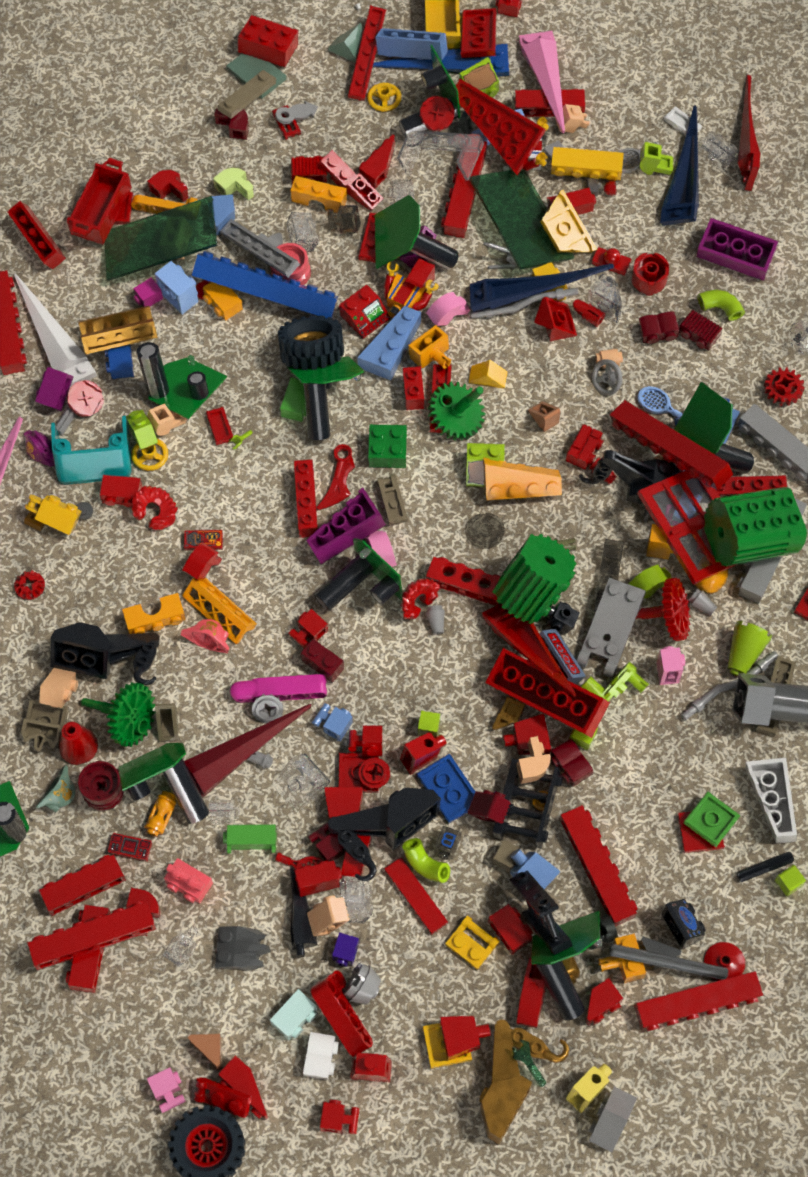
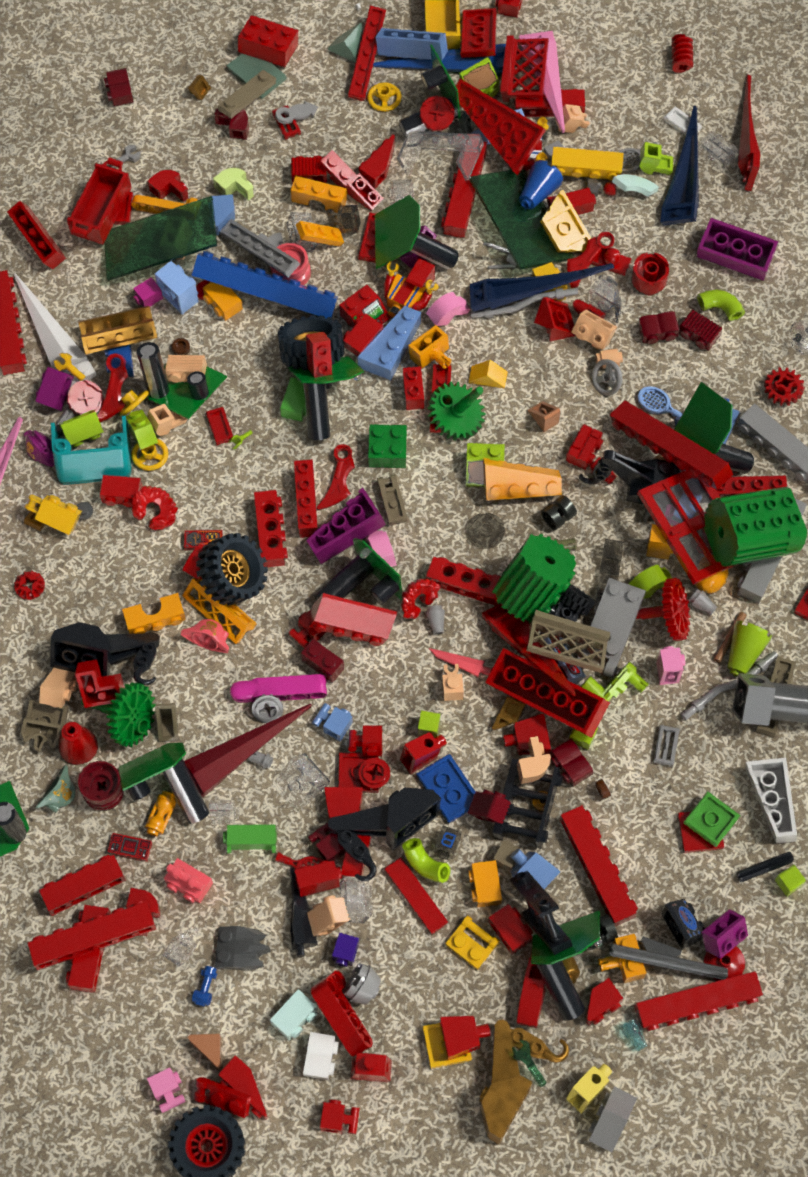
none -> yellow bar [54,353,86,381]
none -> lime brick [59,410,104,447]
none -> red brick [75,660,125,708]
none -> red piece [97,354,129,422]
none -> dark red brick [104,68,134,106]
none -> light grey bar [110,145,141,168]
none -> yellow piece [120,389,149,416]
none -> light nougat brick [165,355,207,383]
none -> reddish brown tile [172,338,190,355]
none -> pearl gold tile [188,75,211,100]
none -> blue bar [192,966,217,1007]
none -> black wheel [196,533,268,605]
none -> red brick [254,490,288,567]
none -> light orange plate [296,221,344,247]
none -> red brick [306,332,332,378]
none -> slope [309,593,397,646]
none -> red brick [343,314,383,357]
none -> coral bar [429,648,492,677]
none -> light nougat brick [442,664,464,701]
none -> light orange brick [468,860,502,908]
none -> red fence [500,35,549,102]
none -> blue cone [519,160,563,209]
none -> dark tan fence [526,610,610,673]
none -> pearl dark grey wheel [541,495,577,530]
none -> black tyre [559,584,595,616]
none -> red piece [567,232,615,288]
none -> light nougat brick [571,310,617,350]
none -> reddish brown tile [595,778,611,799]
none -> light aqua tile [612,174,659,197]
none -> clear light blue cone [621,1018,648,1052]
none -> light grey tile [653,725,680,767]
none -> red piece [671,34,694,73]
none -> magenta brick [702,909,748,959]
none -> medium nougat piece [714,612,747,663]

